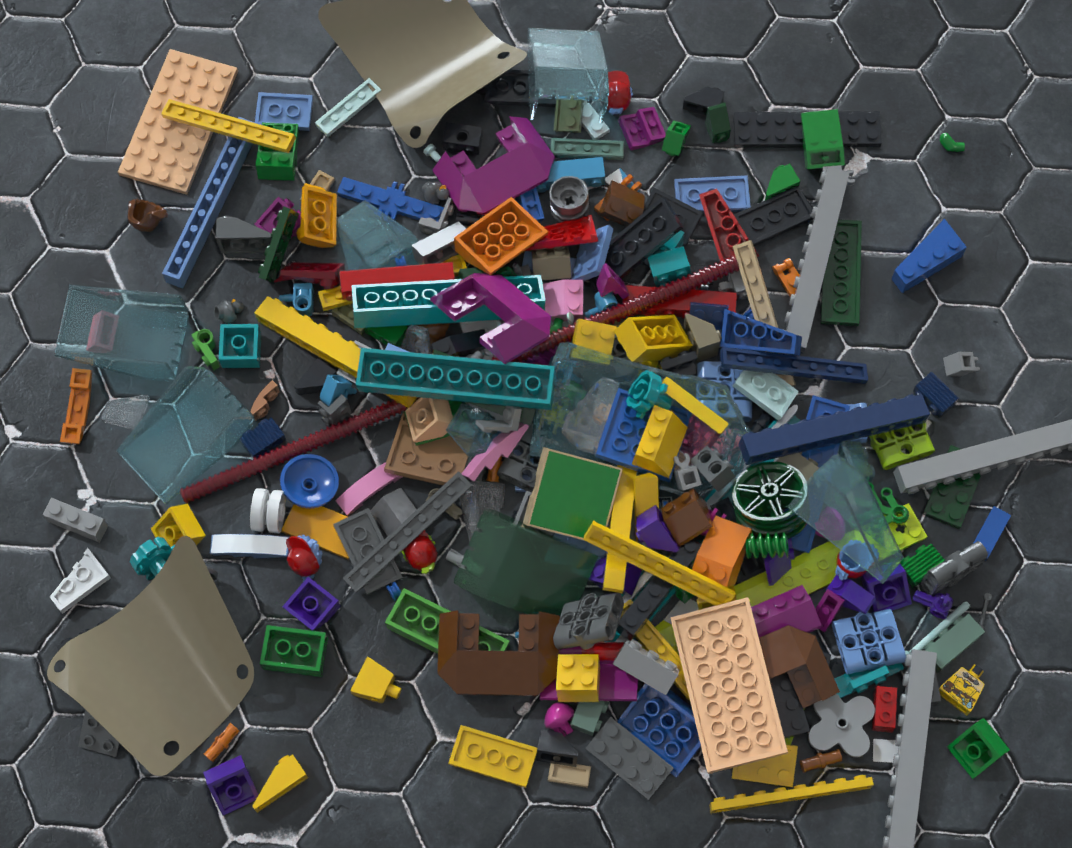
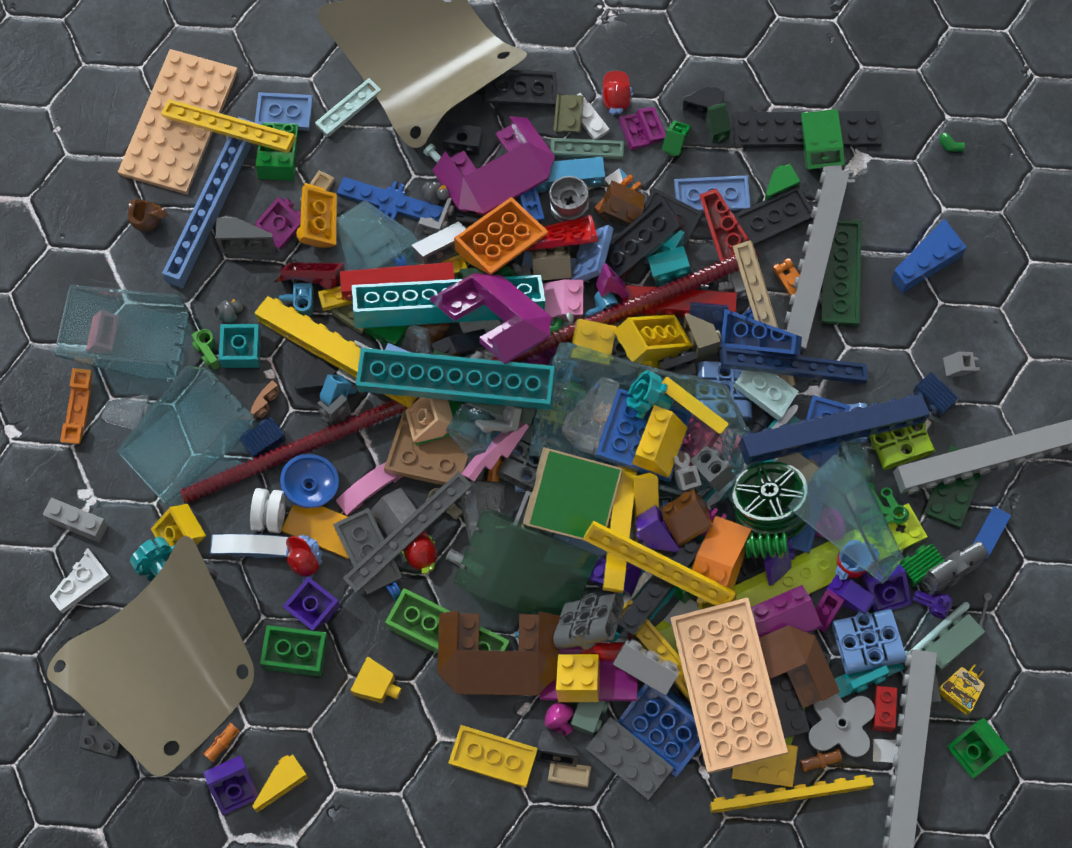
dark green plate [258,206,299,284] -> none
clear light blue windscreen [527,28,609,123] -> none

